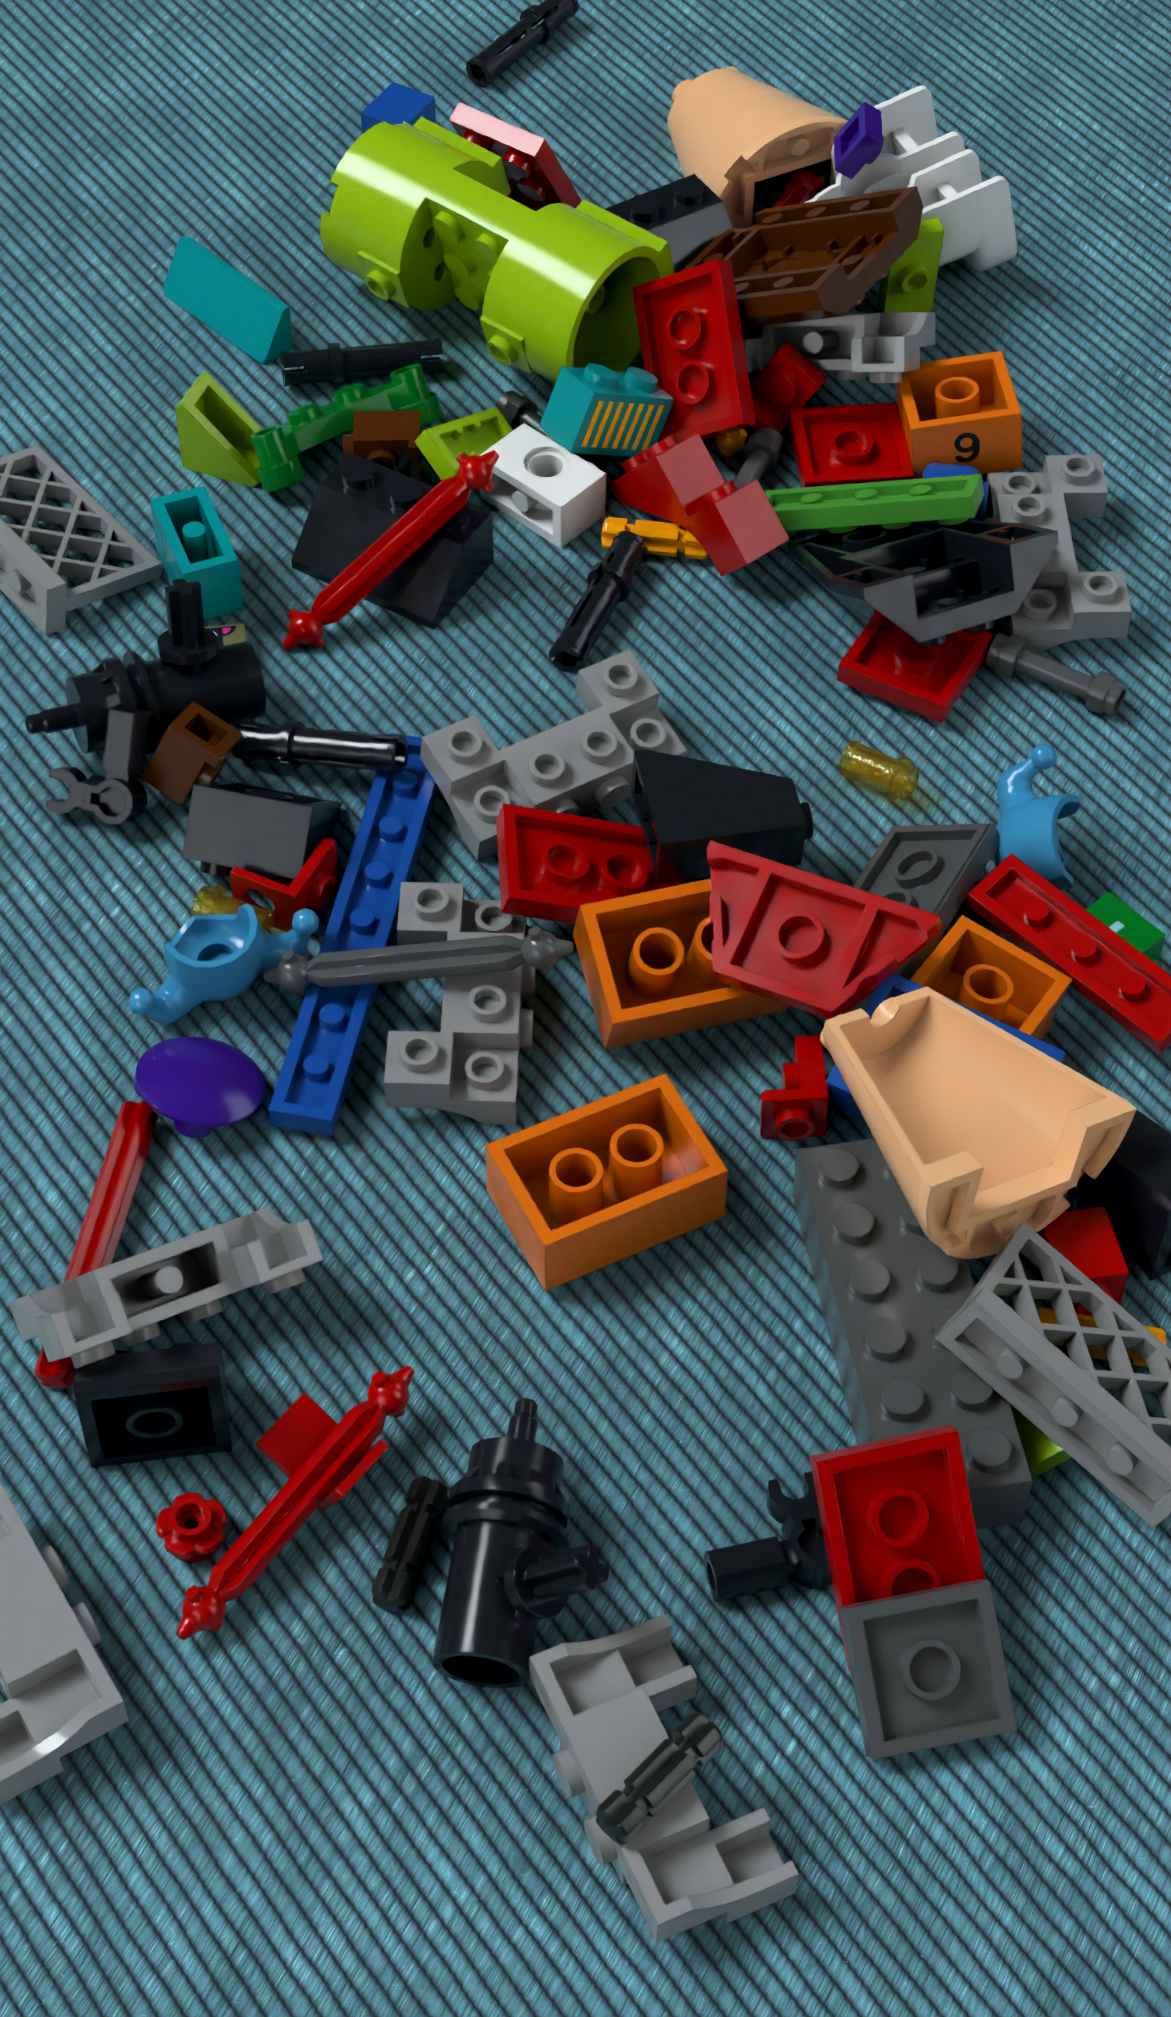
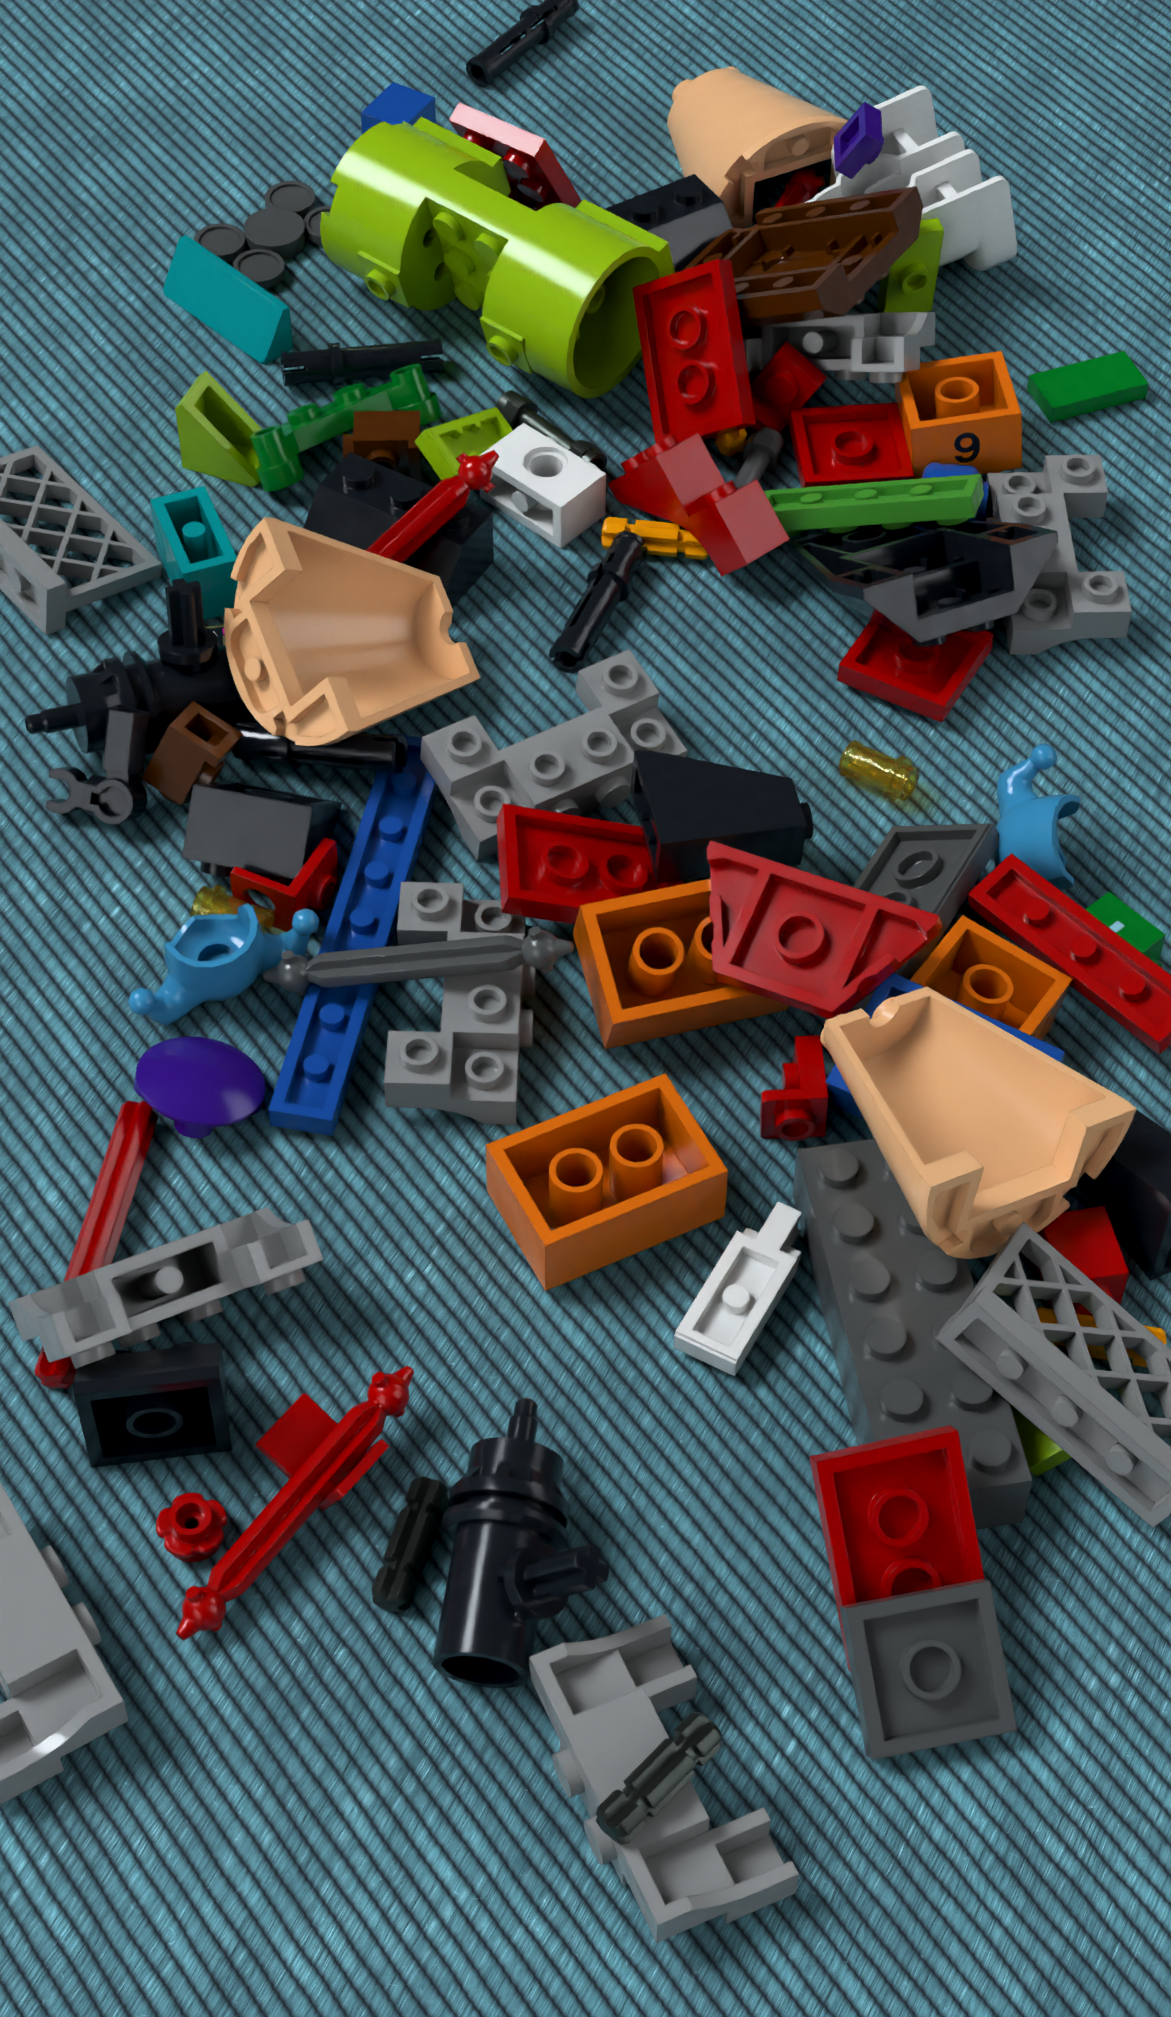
teal brick [539,363,675,457] -> none
black bar [704,1471,832,1602] -> none
dark grey bar [986,633,1128,717] -> none
none -> dark grey piece [194,181,331,289]
none -> light nougat cone [224,517,481,746]
none -> white hinge [673,1202,802,1376]
none -> green tile [1027,351,1149,423]

